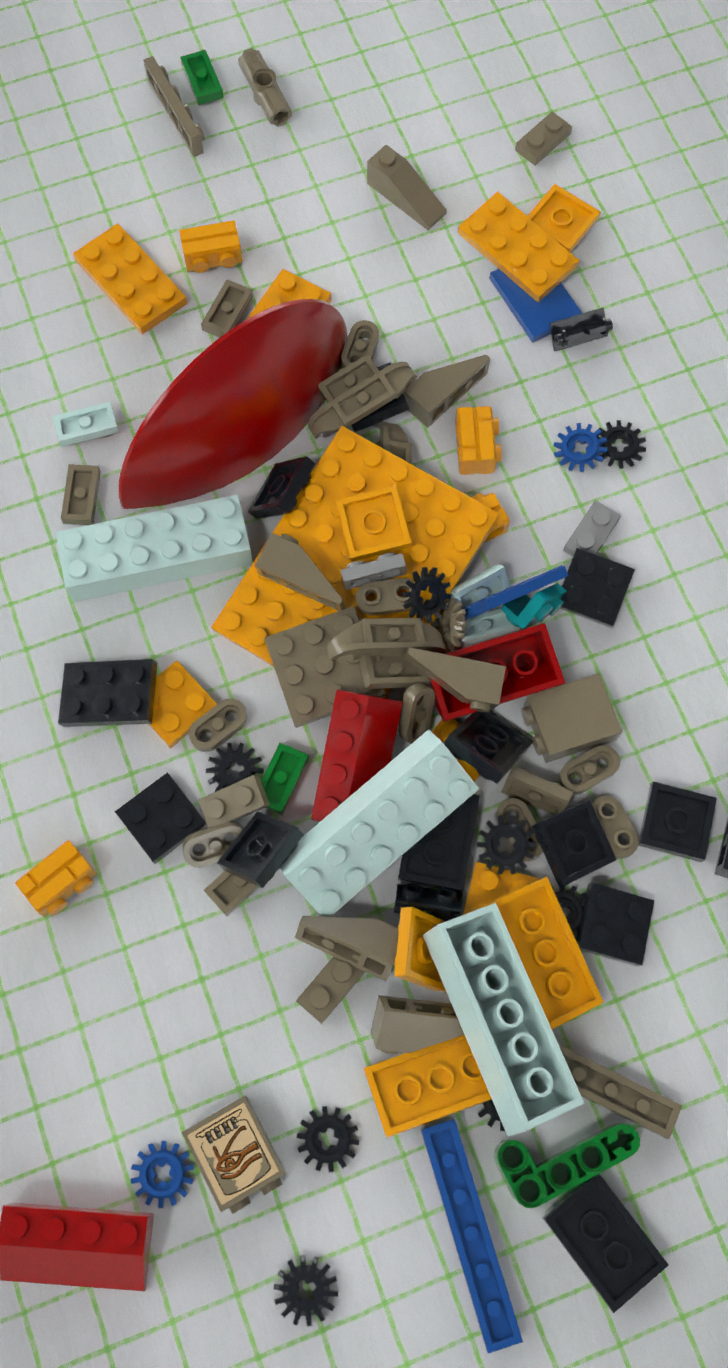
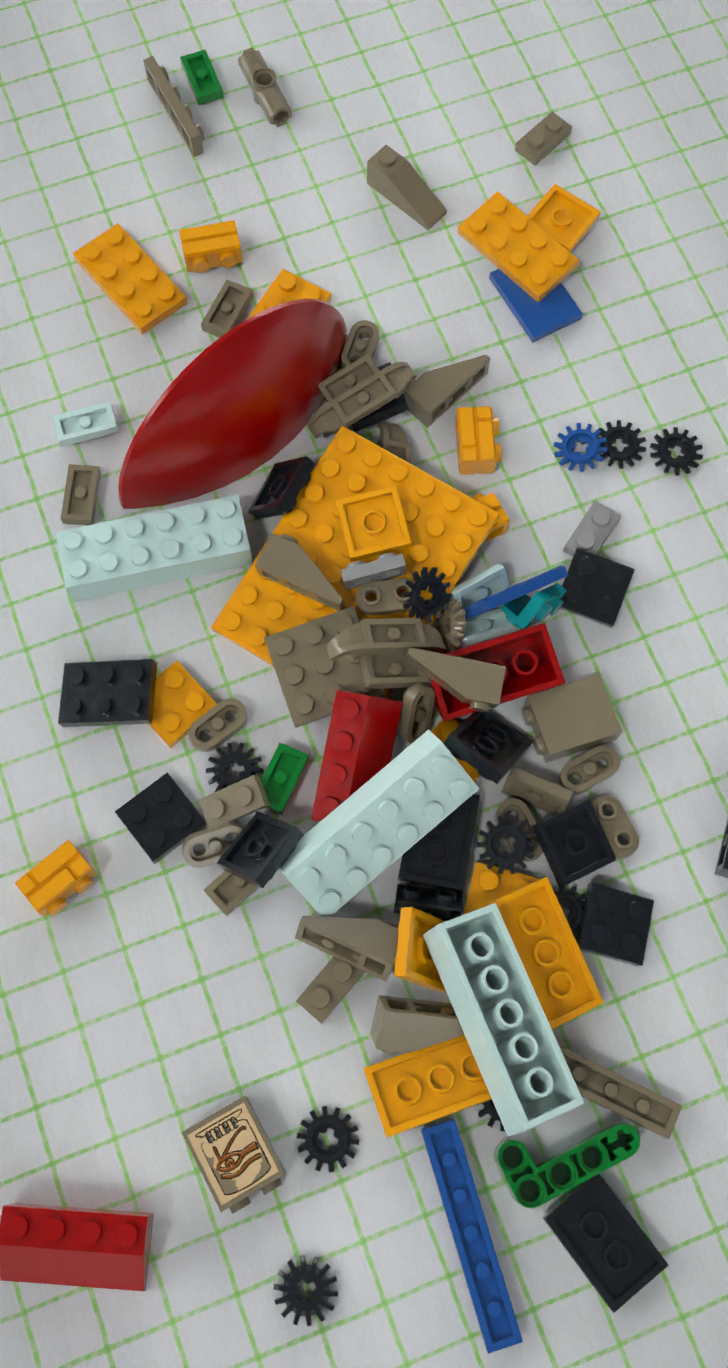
blue gear [131,1141,194,1208] -> none
black hinge [549,308,613,352] -> none
black plate [638,781,717,862] -> none
none -> black gear [650,427,703,476]

